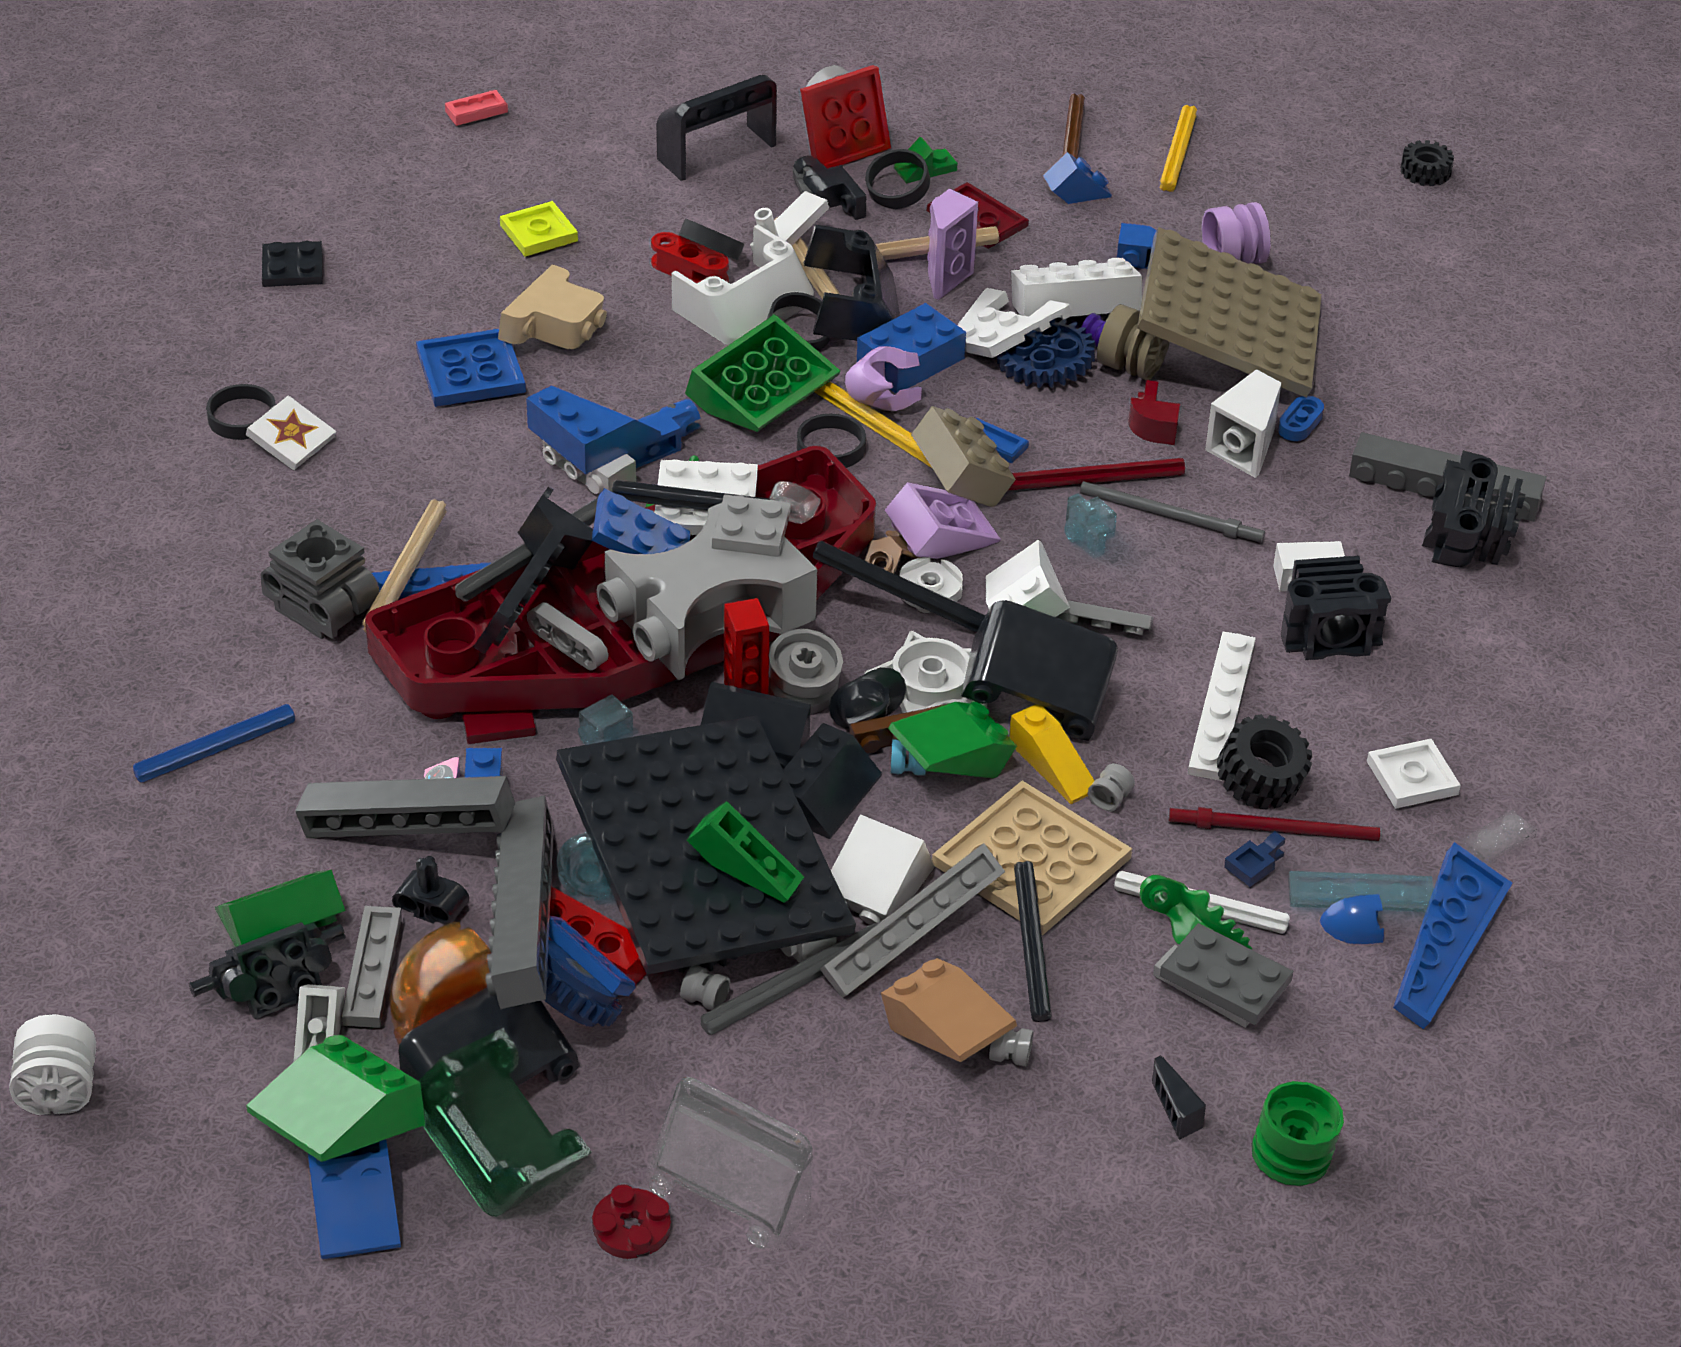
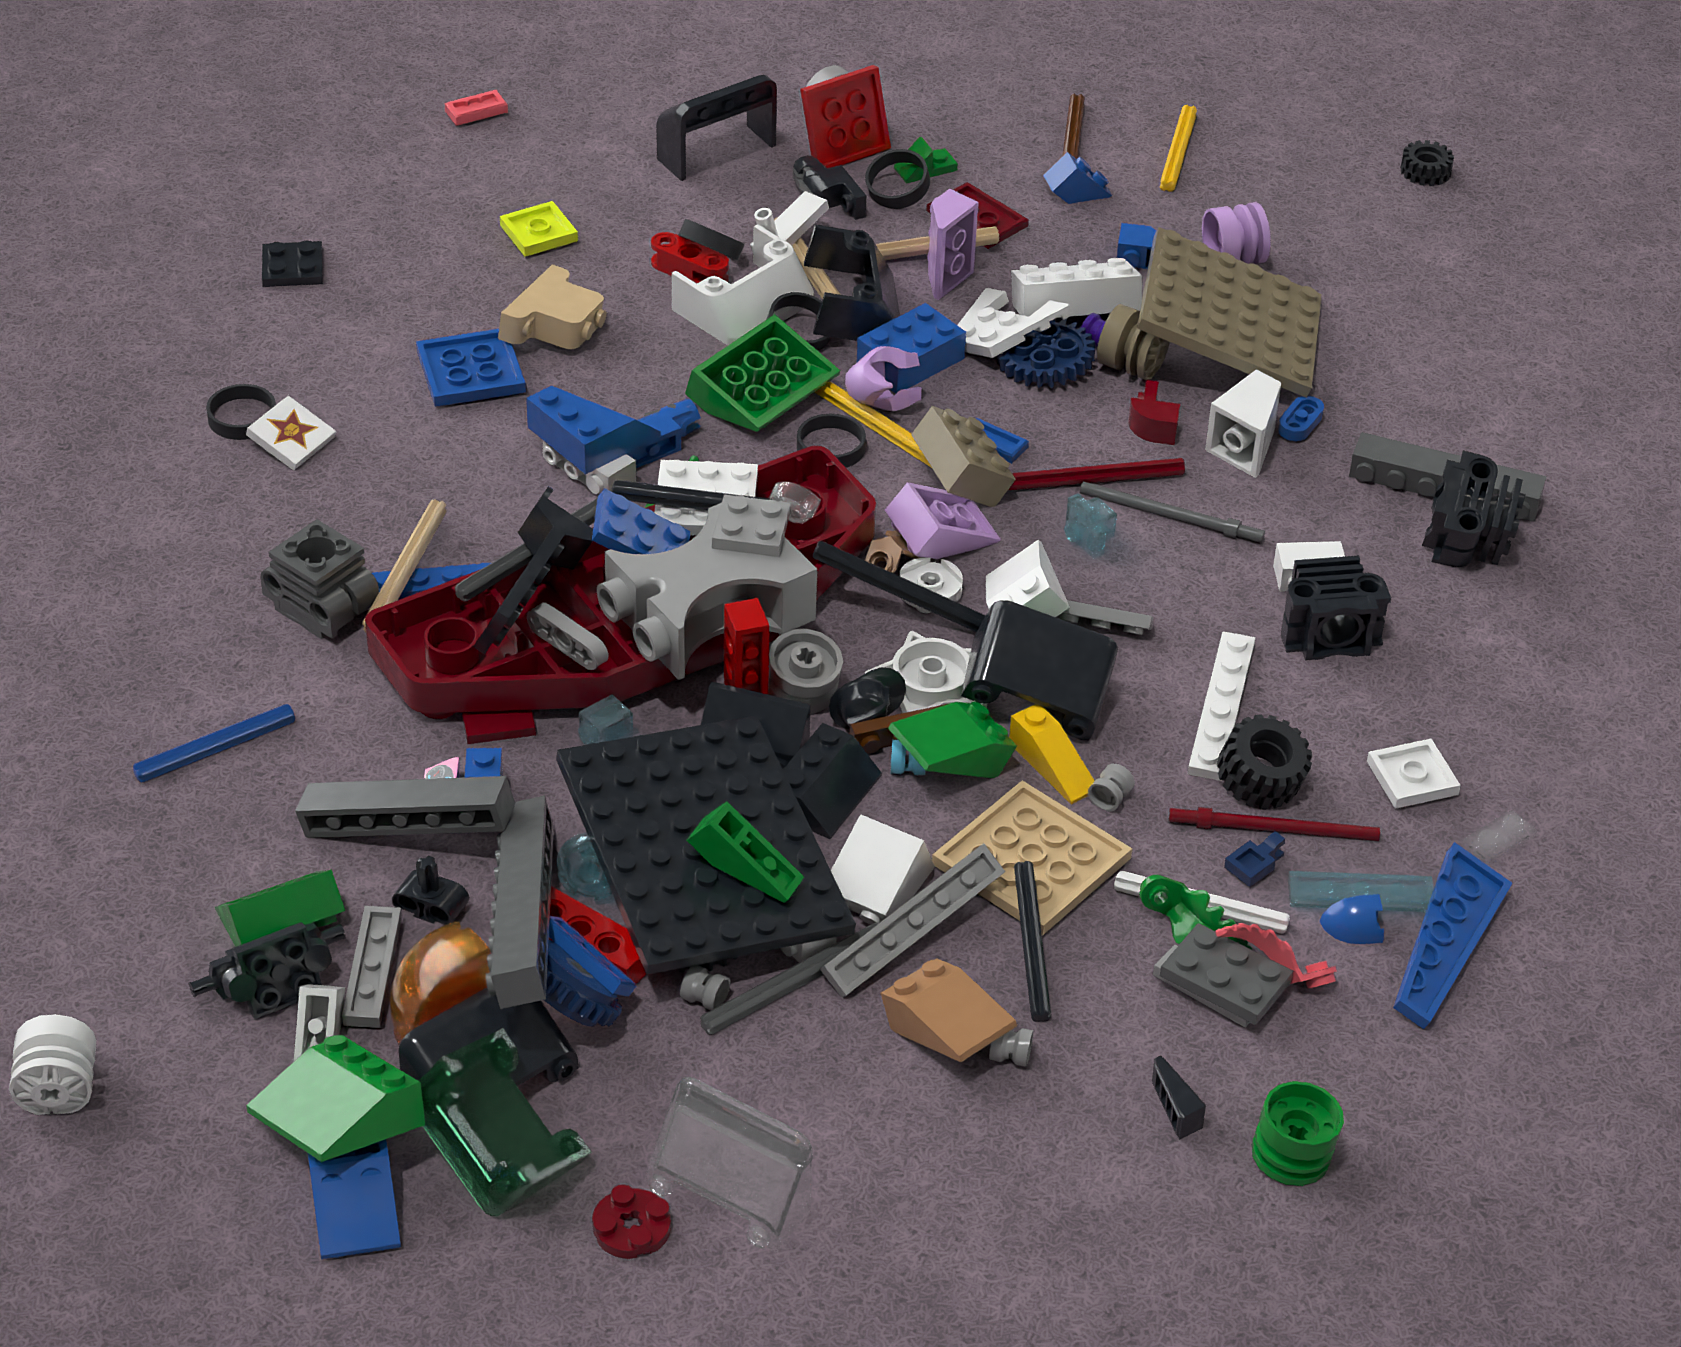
none -> coral plant [1215,923,1337,989]

